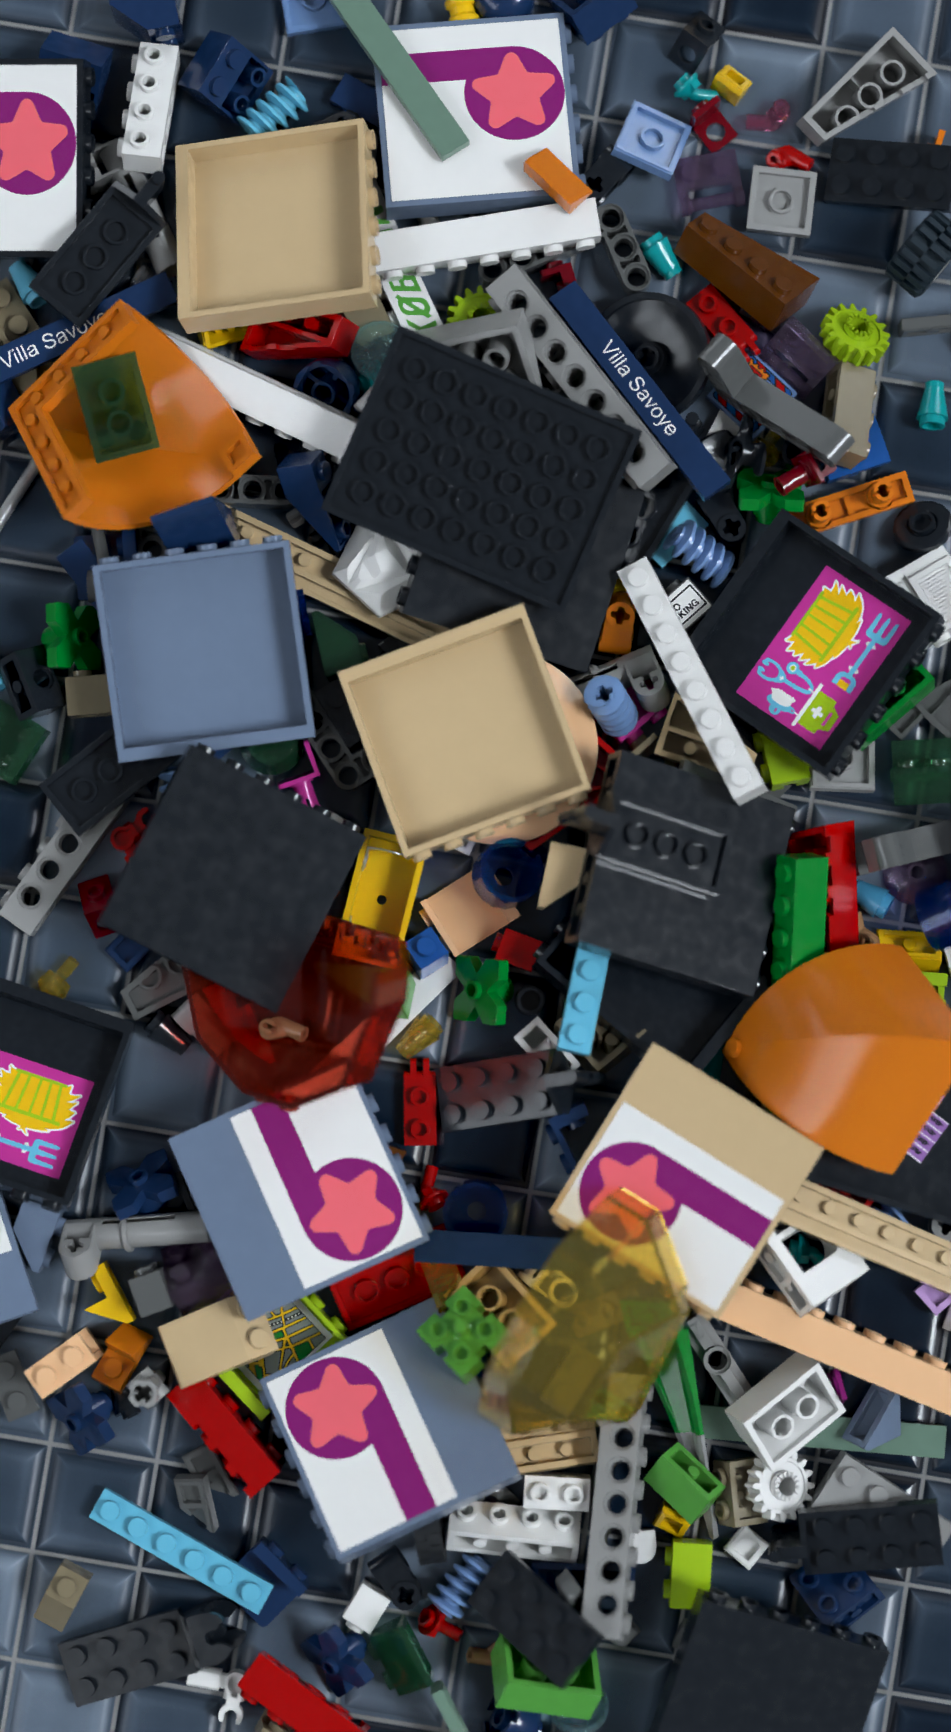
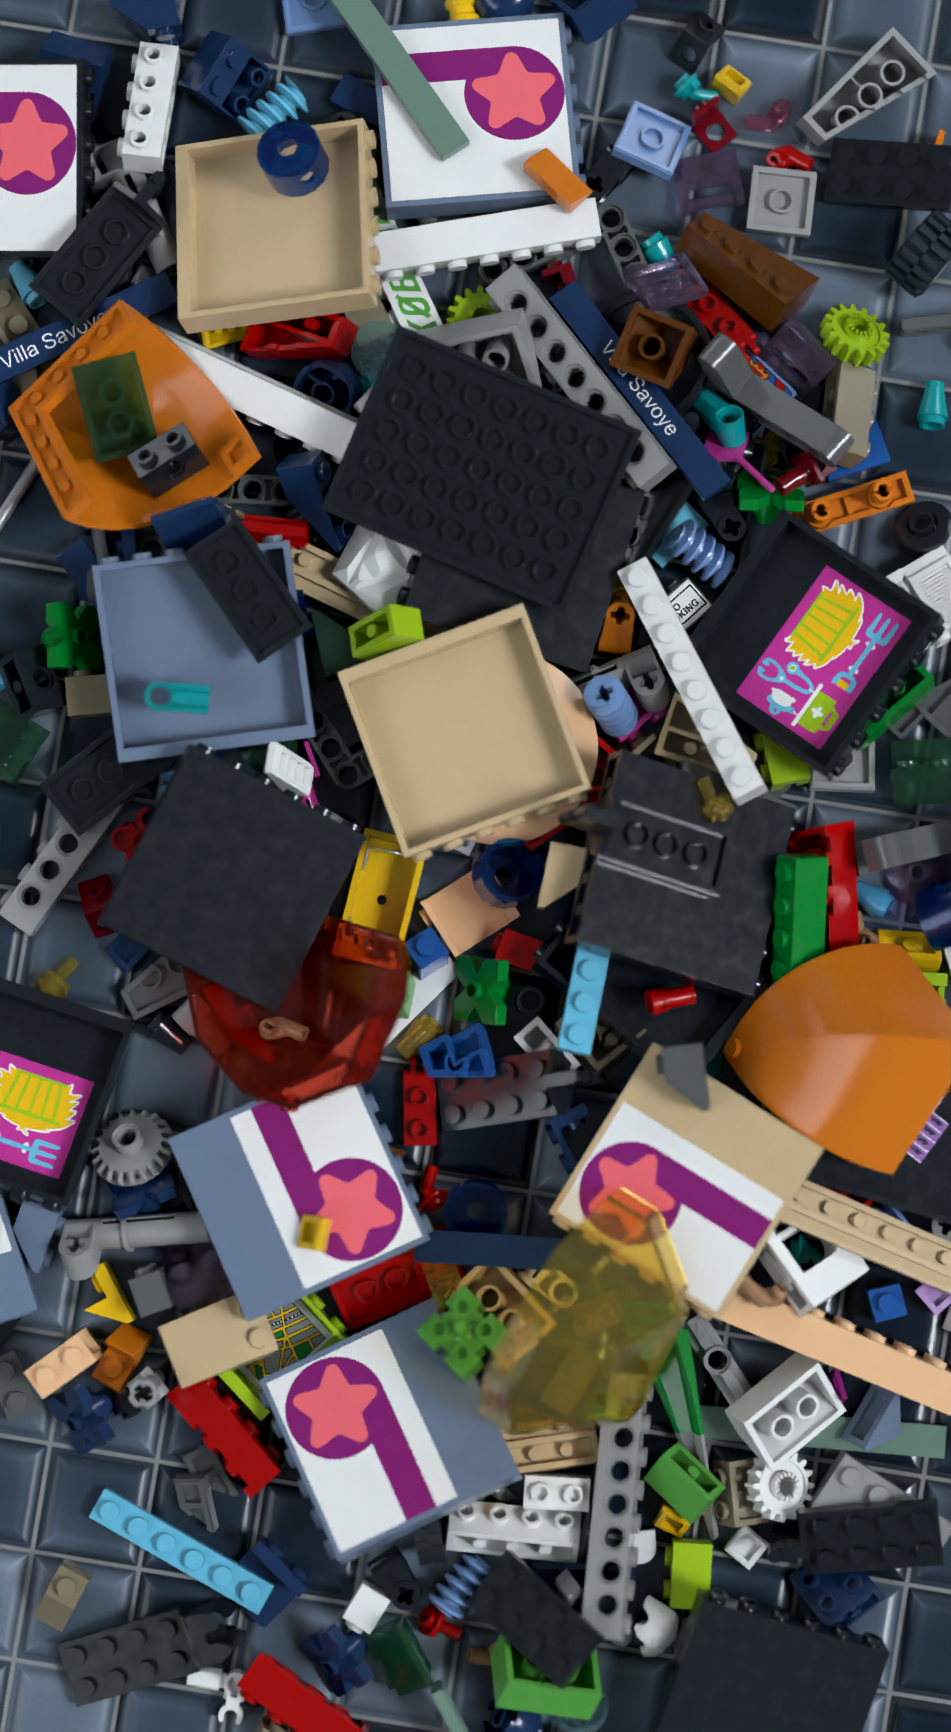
none -> light grey gear [91,1109,174,1186]
none -> black brick [127,422,210,499]
none -> teal piece [144,681,210,714]
none -> black plate [183,516,313,664]
none -> red axle [243,514,310,550]
none -> clear blue piece [257,120,329,197]
none -> white slope [264,742,314,796]
none -> yellow slope [297,1214,332,1253]
none -> lime brick [348,604,424,660]
none -> blue slope [418,1023,496,1078]
none -> reddish brown slope [609,304,700,390]
none -> clear purple plate [623,251,708,312]
none -> white hair [633,1595,679,1657]
none -> red pin [645,984,696,1016]
none -> dark grey slope [656,1043,711,1111]
none -> teal piece [692,389,746,449]
none -> clear yellow plate [697,776,735,823]
none -> dark pink piece [704,430,775,492]
none -> medium nougat arm [738,1275,788,1307]
none -> blue brick [863,1280,908,1323]

